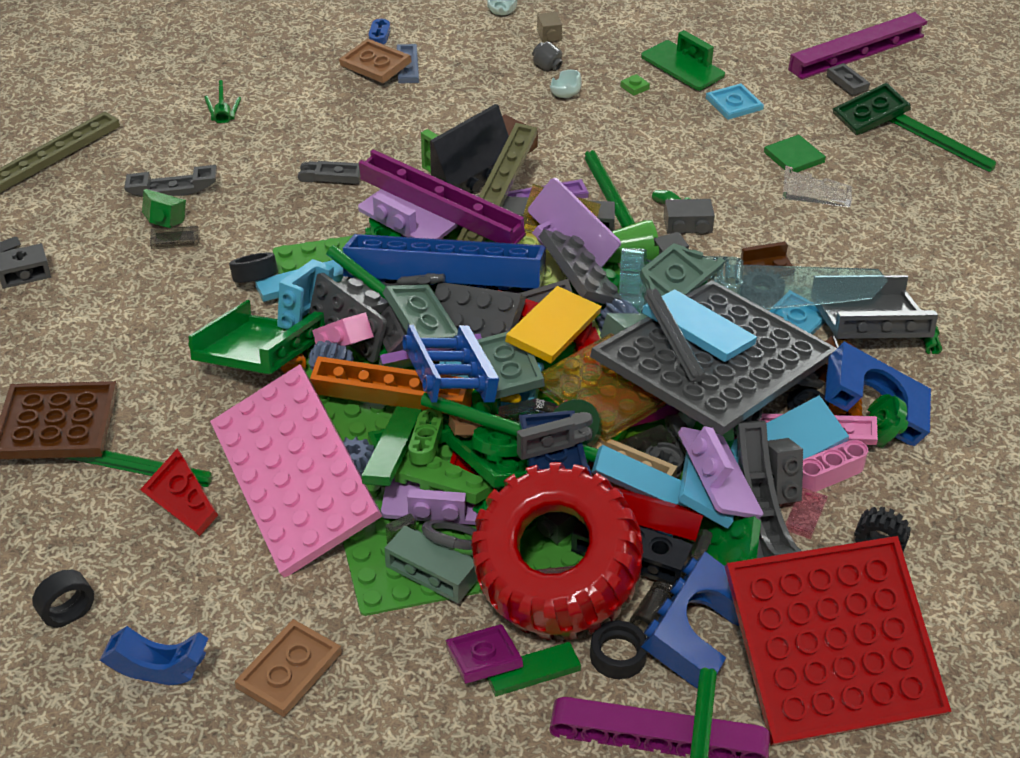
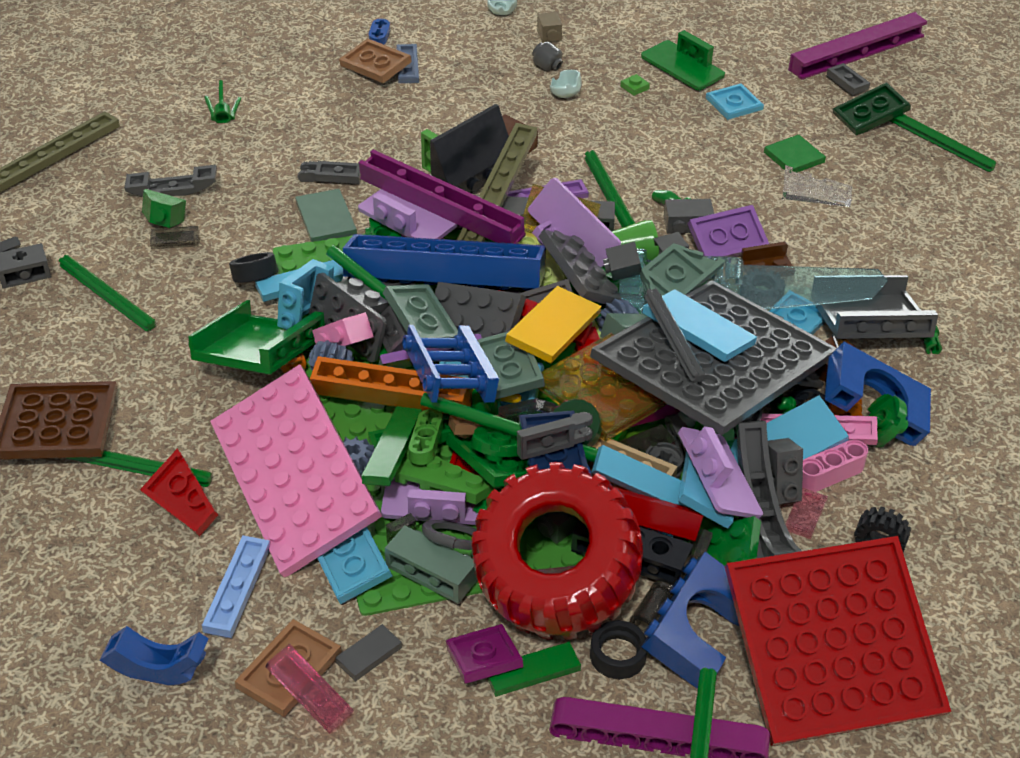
black tyre [32,569,95,628] -> none
dark grey piece [397,273,445,285] -> none
none -> green axle [59,255,156,332]
none -> light blue plate [202,535,270,638]
none -> clear pink tile [265,643,354,734]
none -> sand green tile [295,188,357,242]
none -> medium azure tile [318,527,392,605]
none -> dark grey tile [335,624,402,682]
none -> dark grey brick [603,241,641,281]
none -> medium lavender plate [688,205,769,261]
none -> green arm [770,393,796,414]

